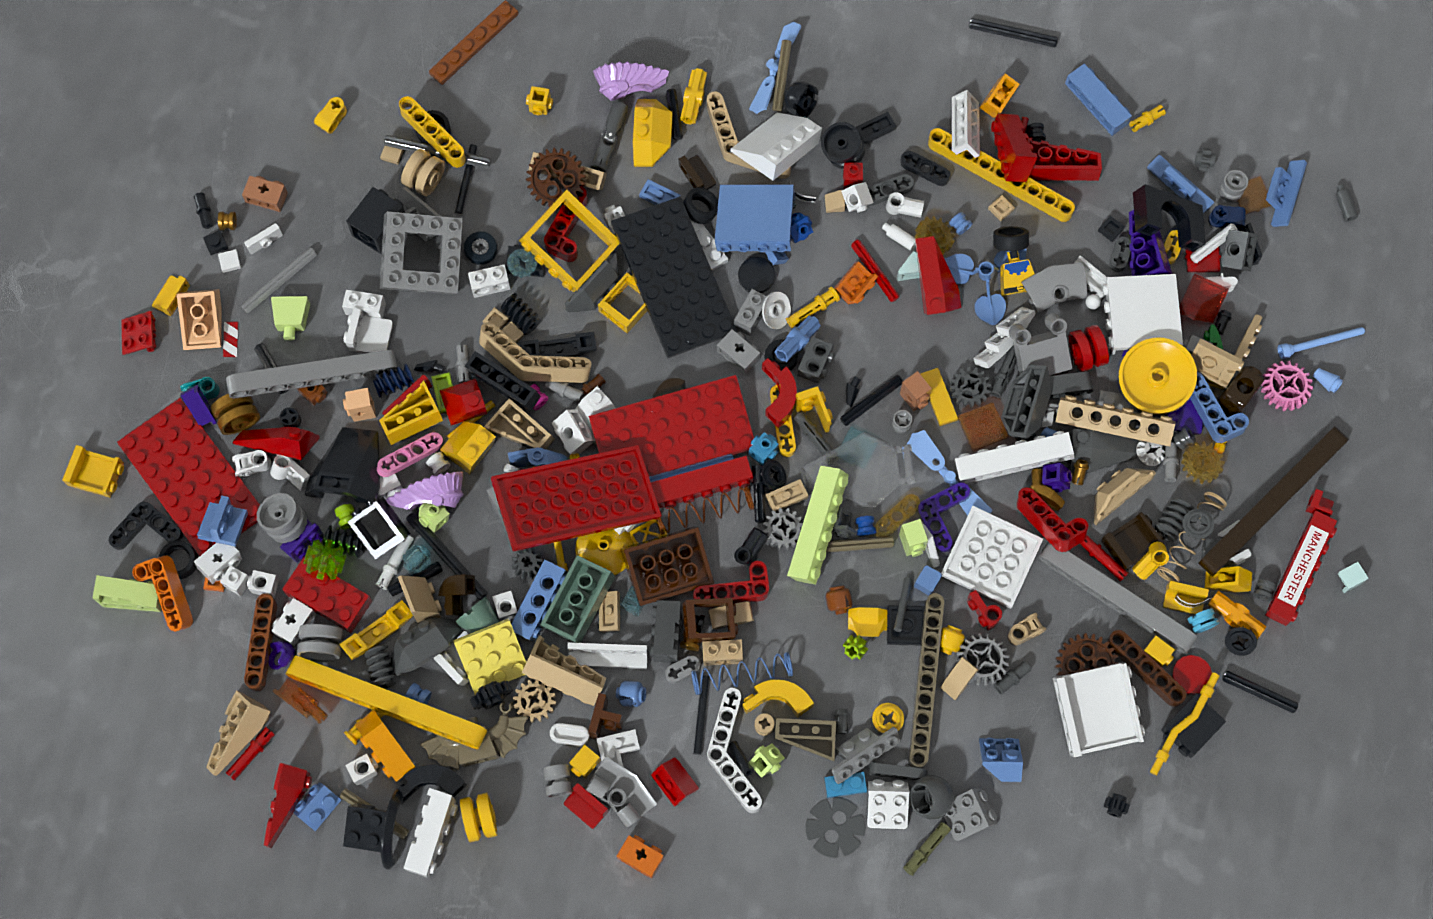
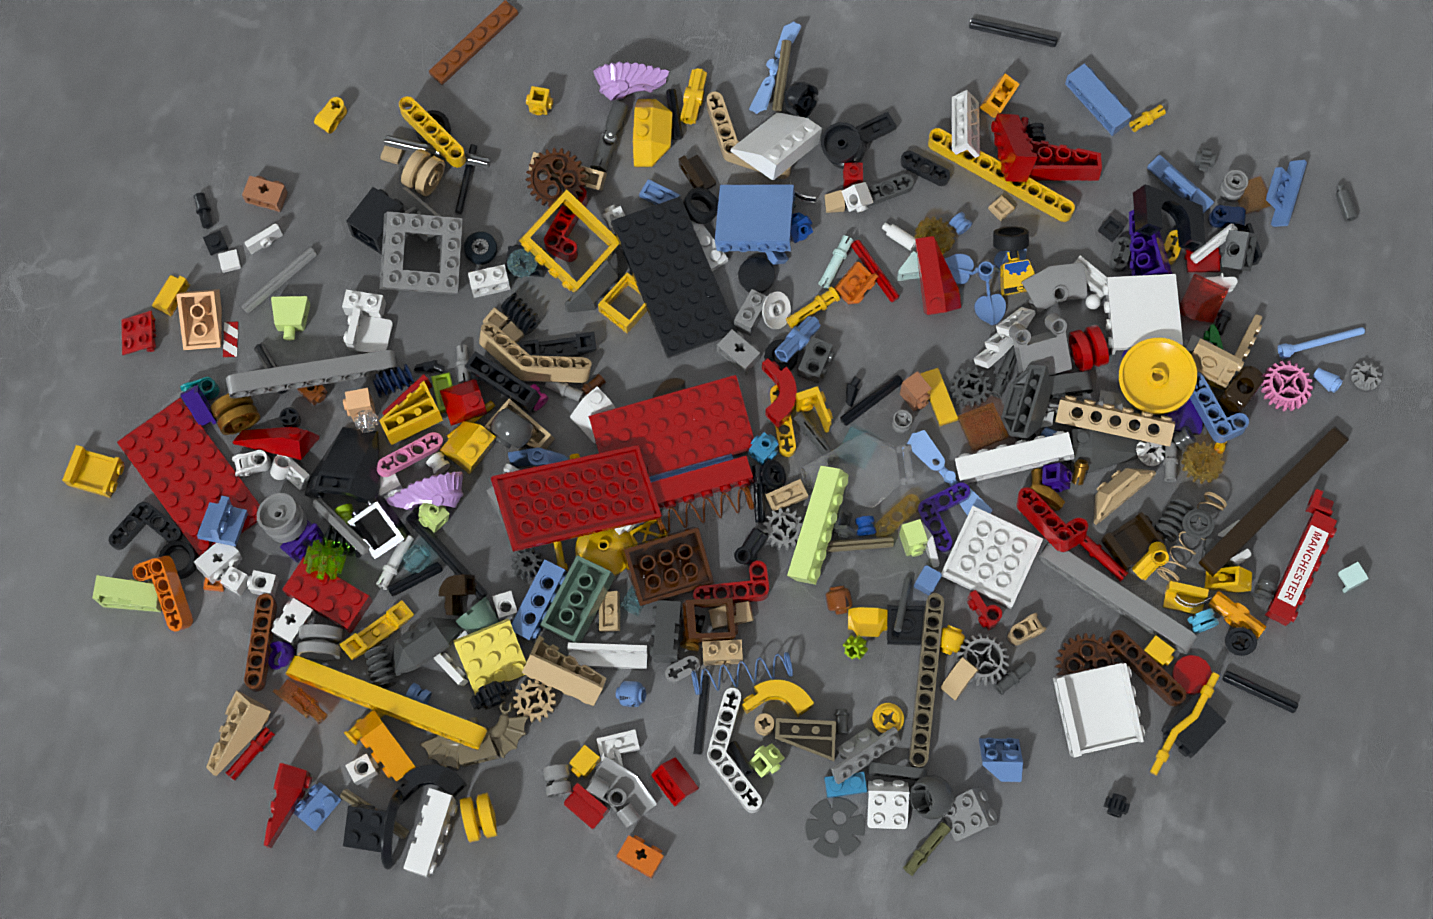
pearl gold wheel [218,212,237,230] -> none
tan slope [398,575,442,624] -> none
white tile [550,723,590,746] -> none
white brick [552,409,595,454] -> none
reddish brown bracket [588,693,623,740] -> none
white piece [886,192,924,218] -> none
none -> light grey axle [313,498,370,555]
none -> clear gear [354,410,379,433]
none -> dark grey wheel [491,408,534,449]
none -> light aqua pin [818,235,853,289]
none -> light grey gear [1351,360,1382,391]

